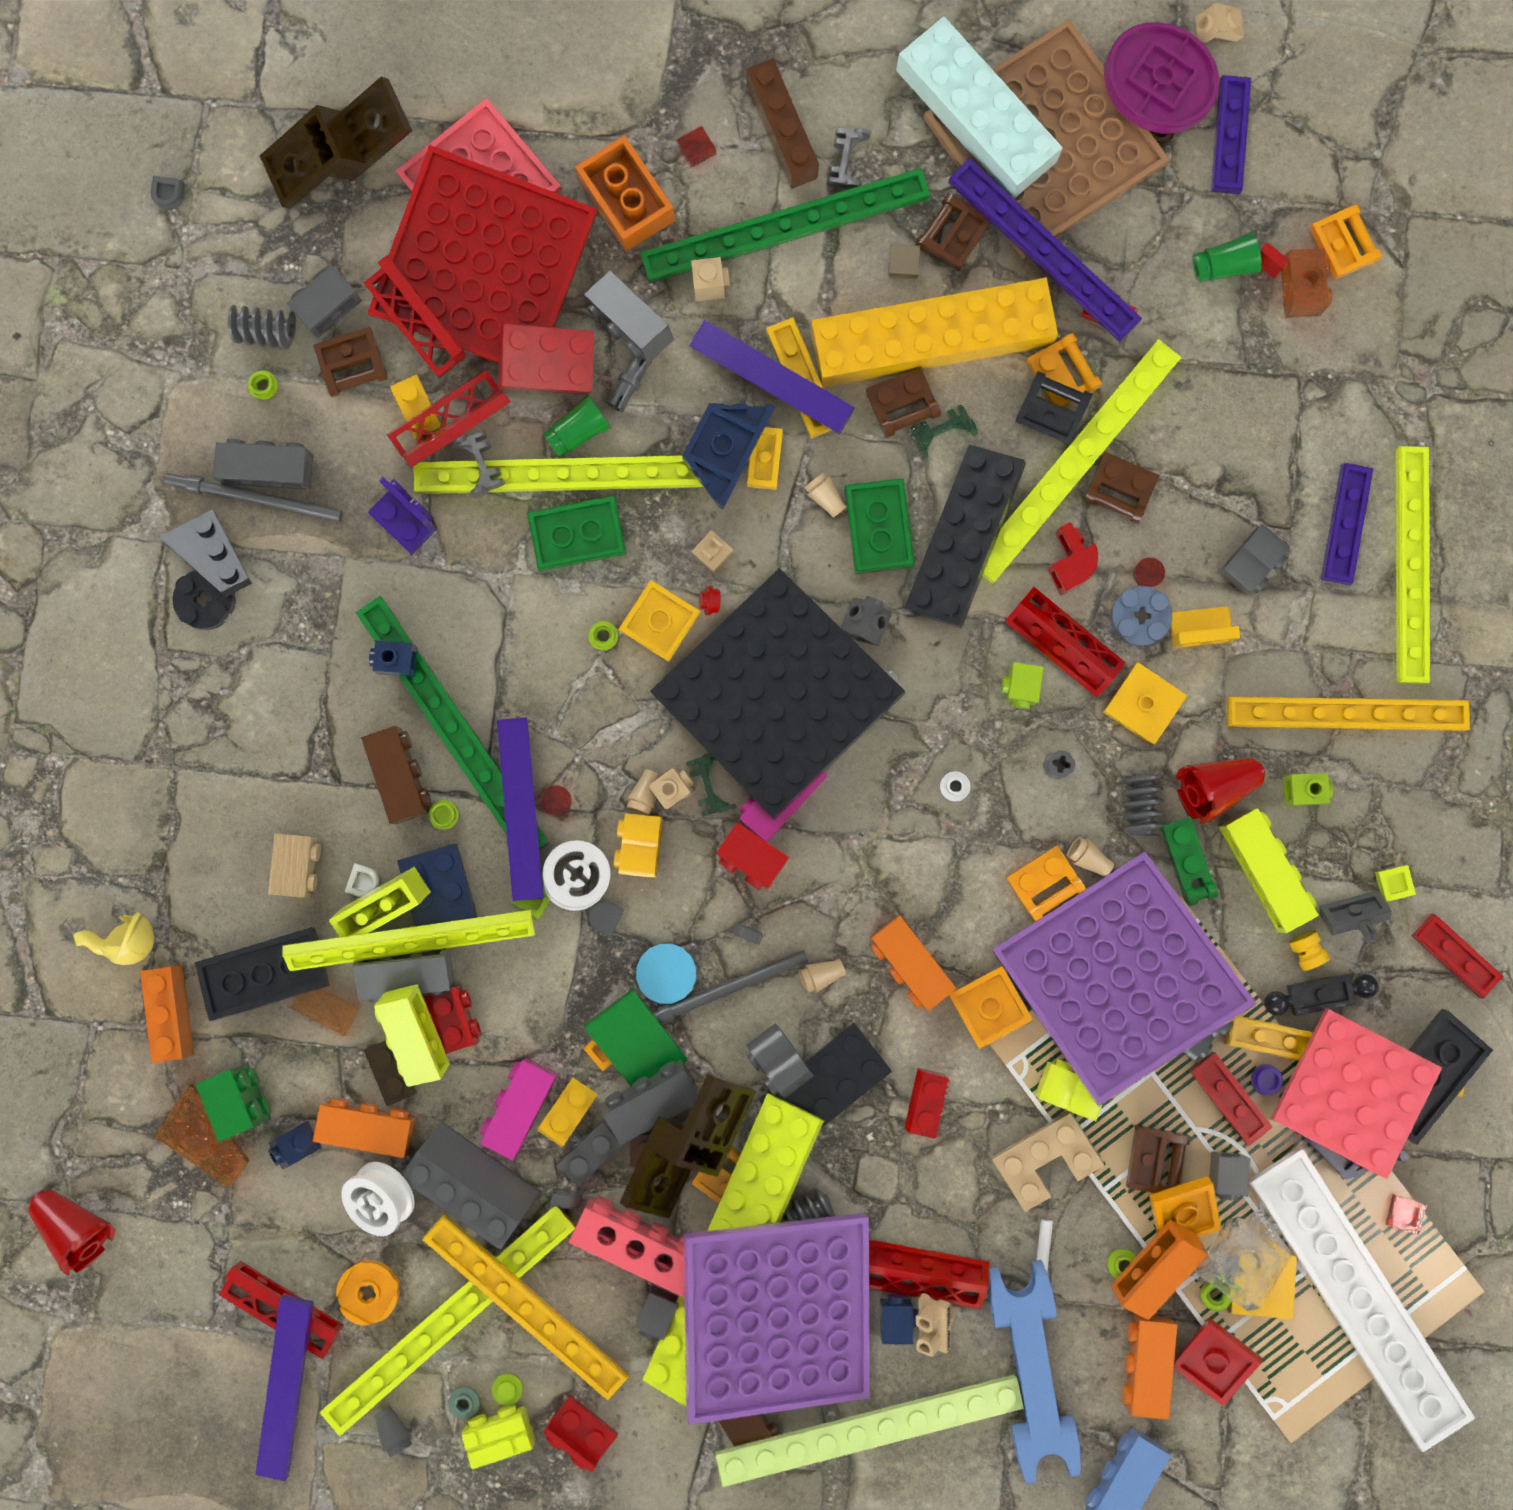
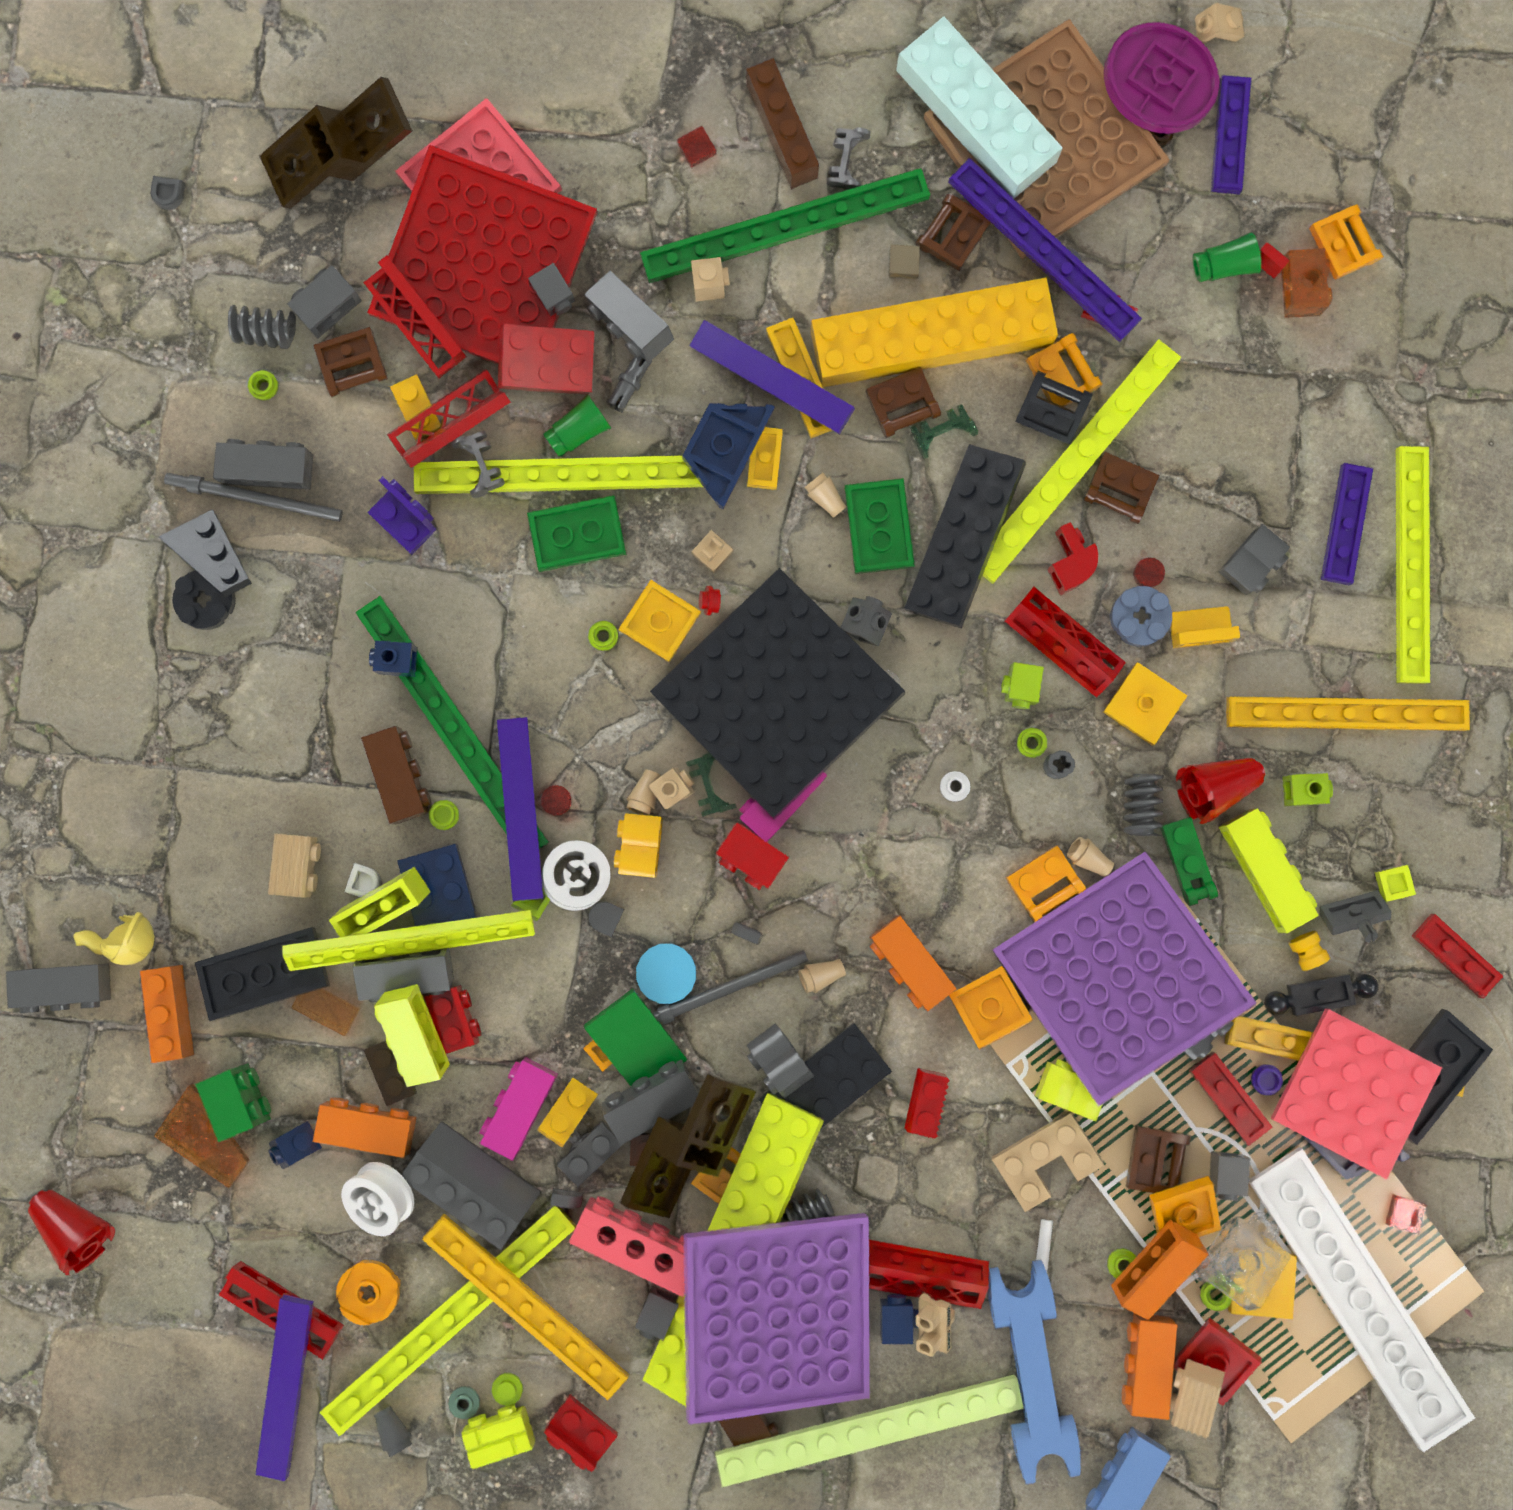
orange brick [575,135,675,252] -> none
none -> dark grey brick [6,963,111,1013]
none -> dark grey brick [528,263,575,316]
none -> lime plate [1017,728,1047,758]
none -> tan brick [1170,1359,1225,1438]

